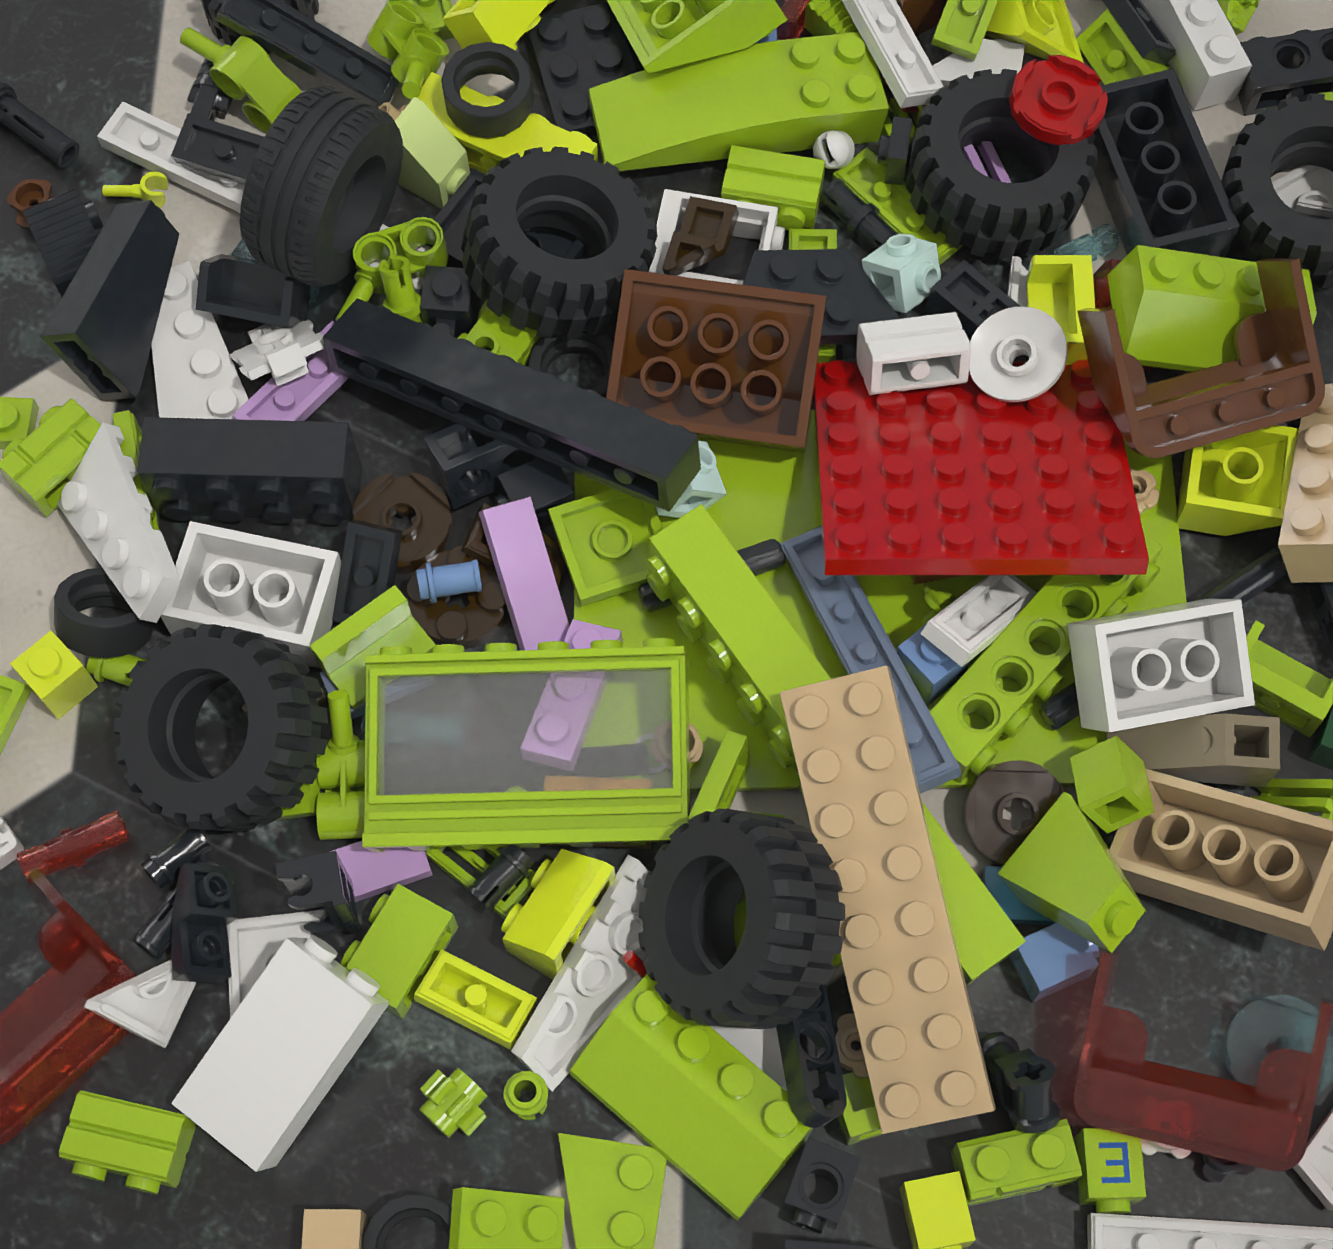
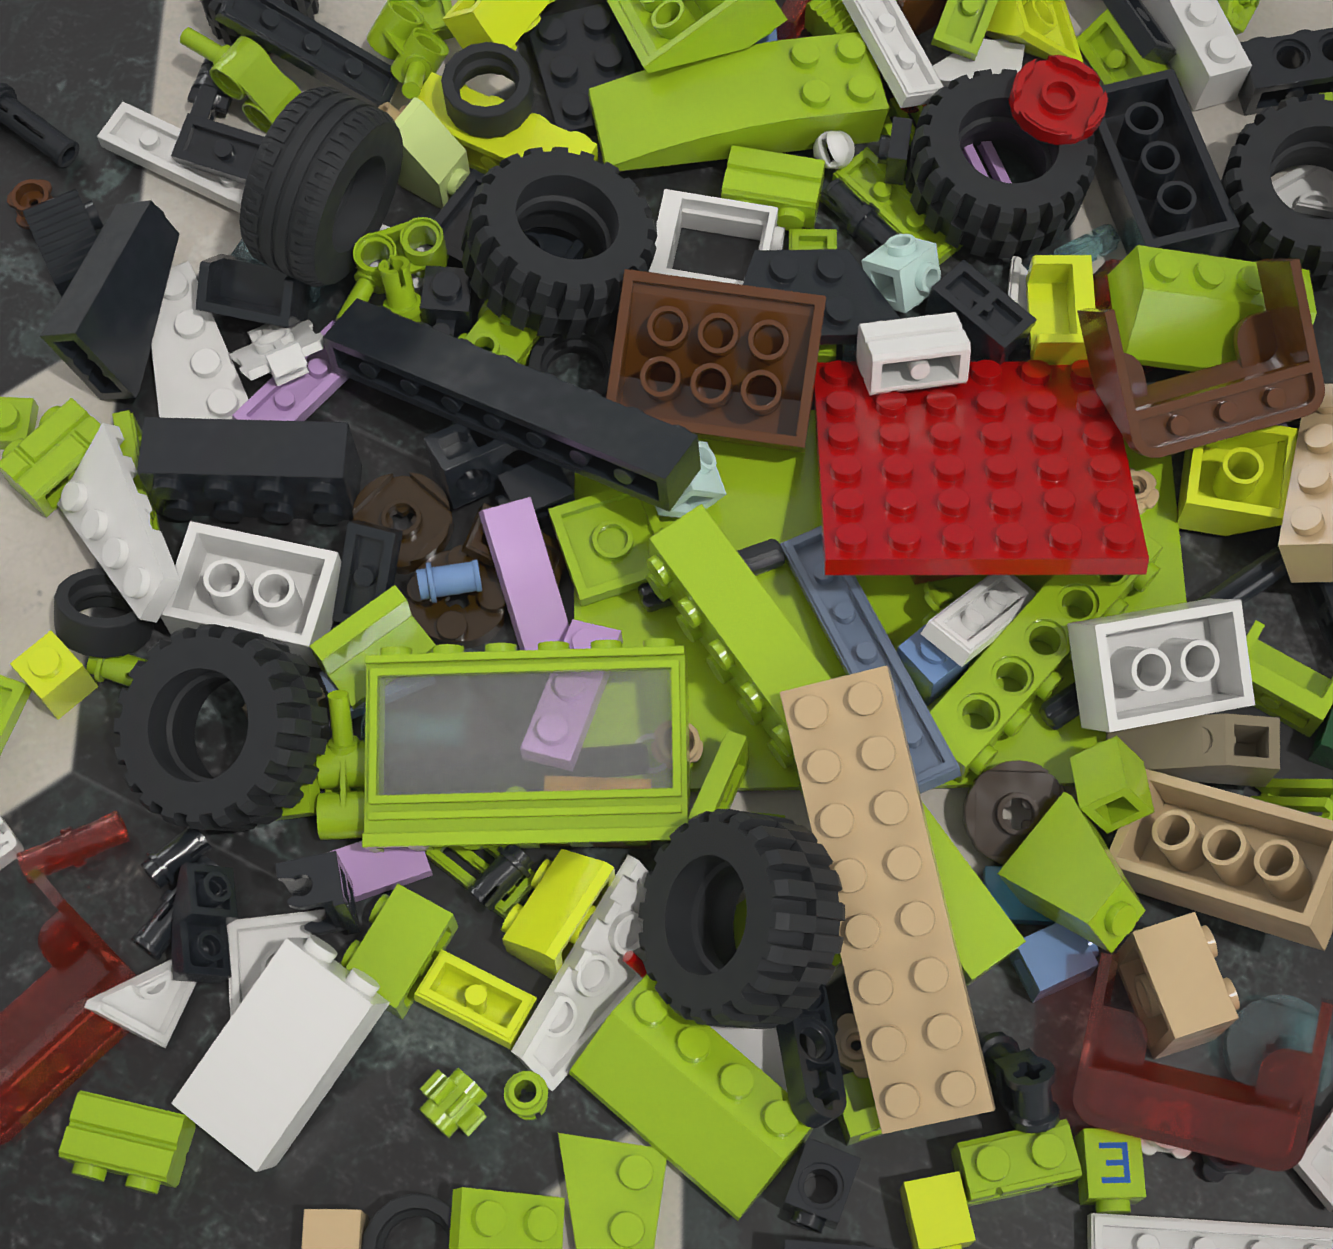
neon yellow hand [102,171,168,208] -> none
dark brown slope [662,196,739,276] -> none
white dish [969,306,1068,402] -> none
none -> tan brick [1113,912,1240,1060]

